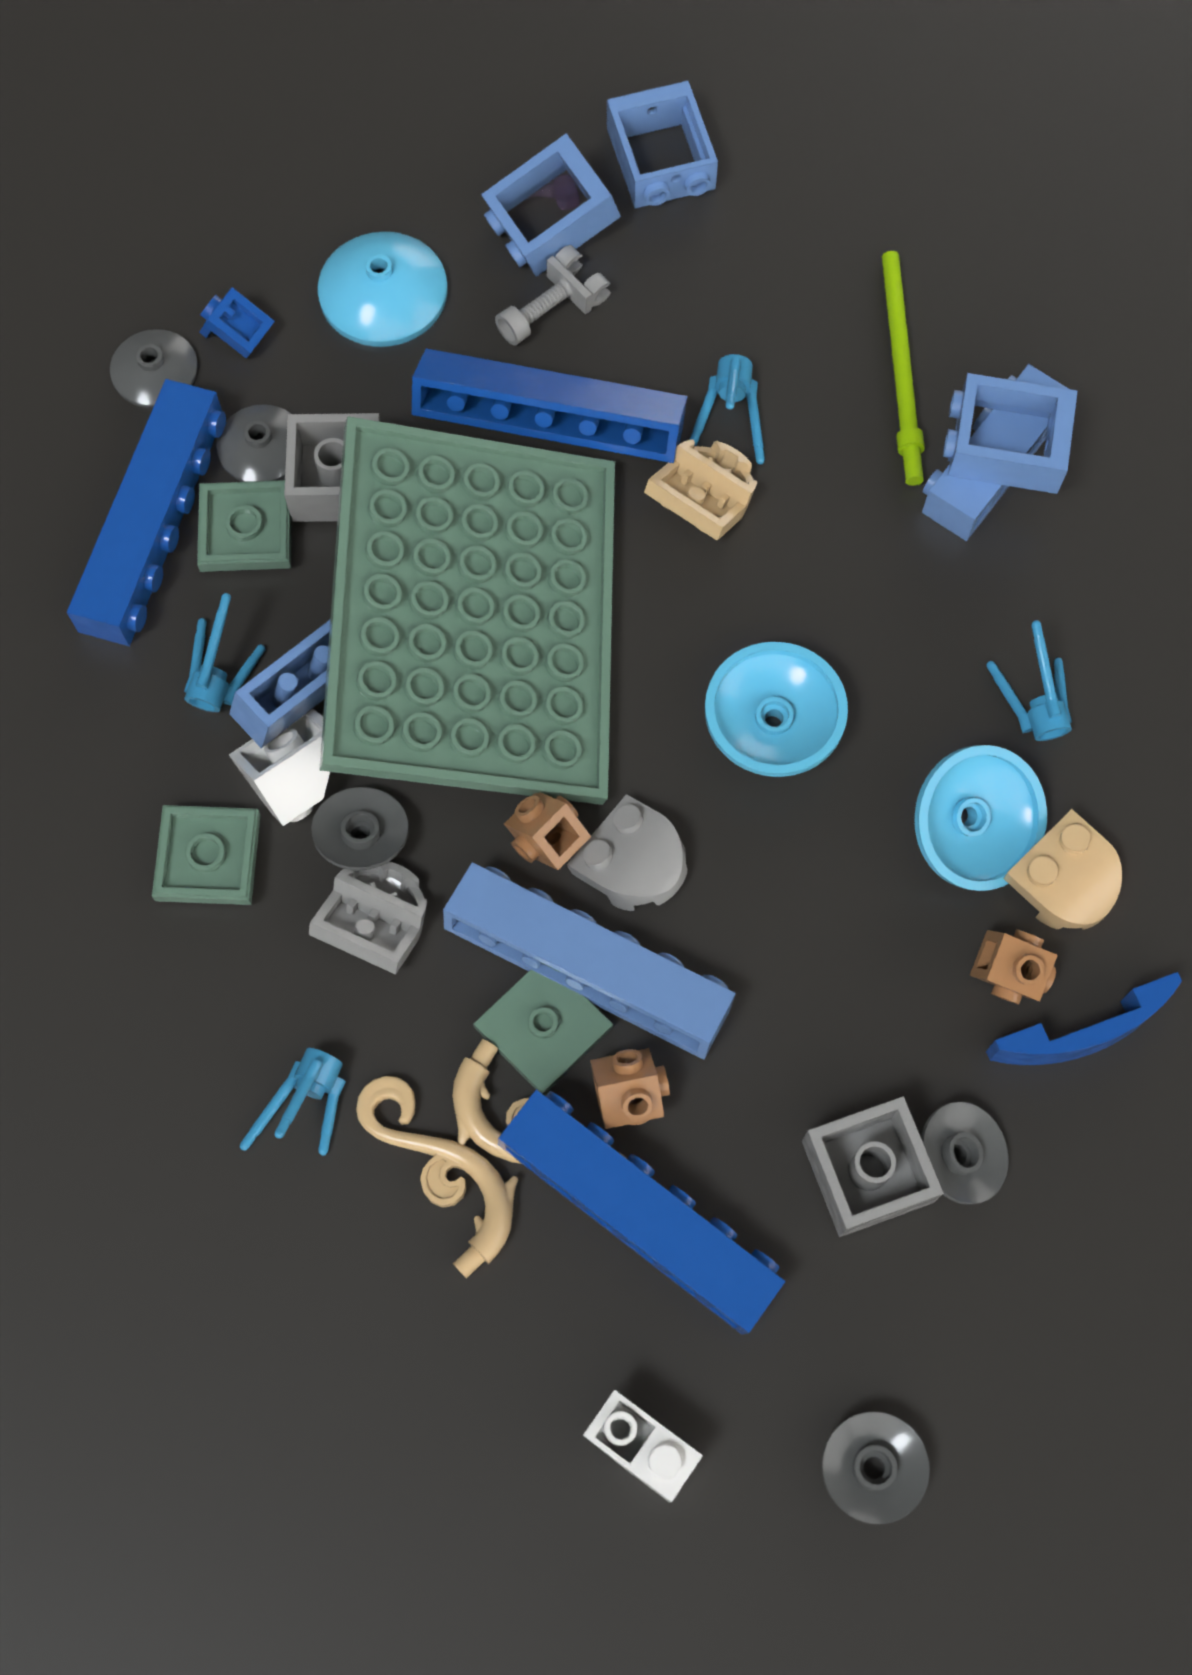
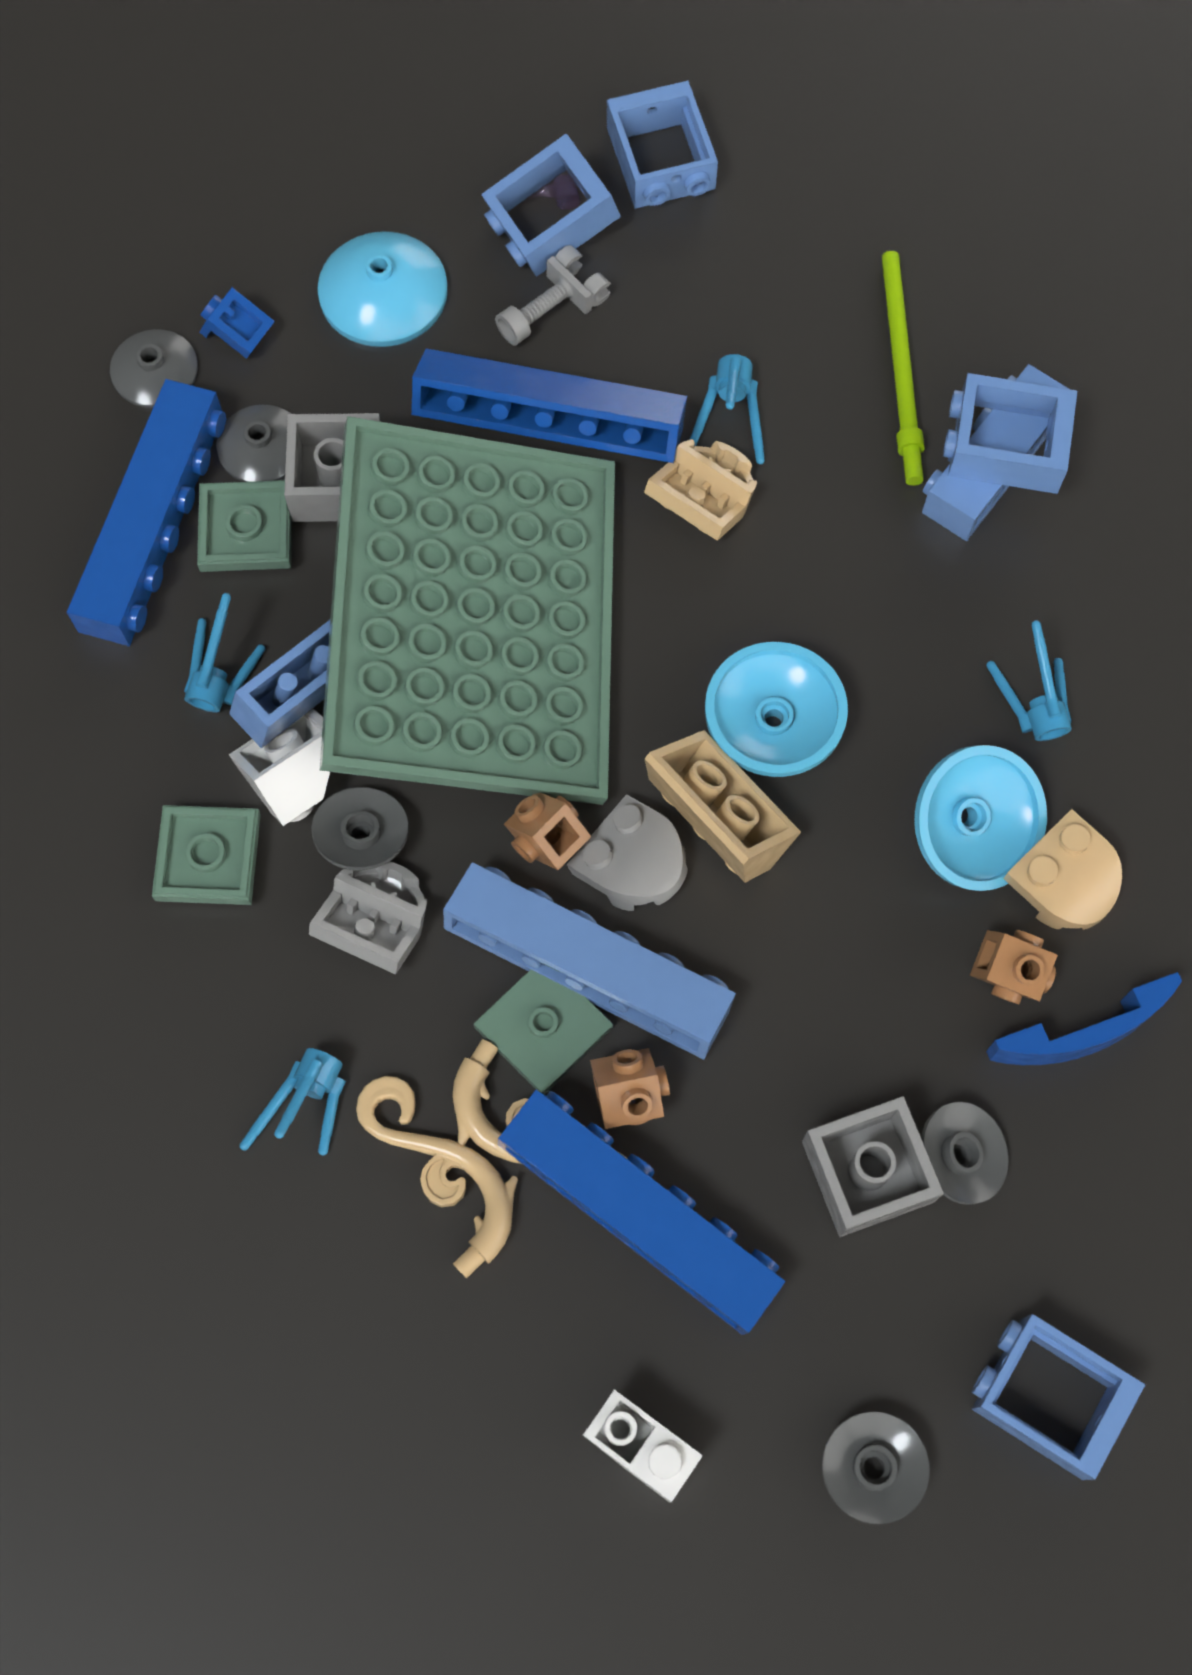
none -> tan slope [645,730,801,883]
none -> medium blue window [971,1314,1145,1480]

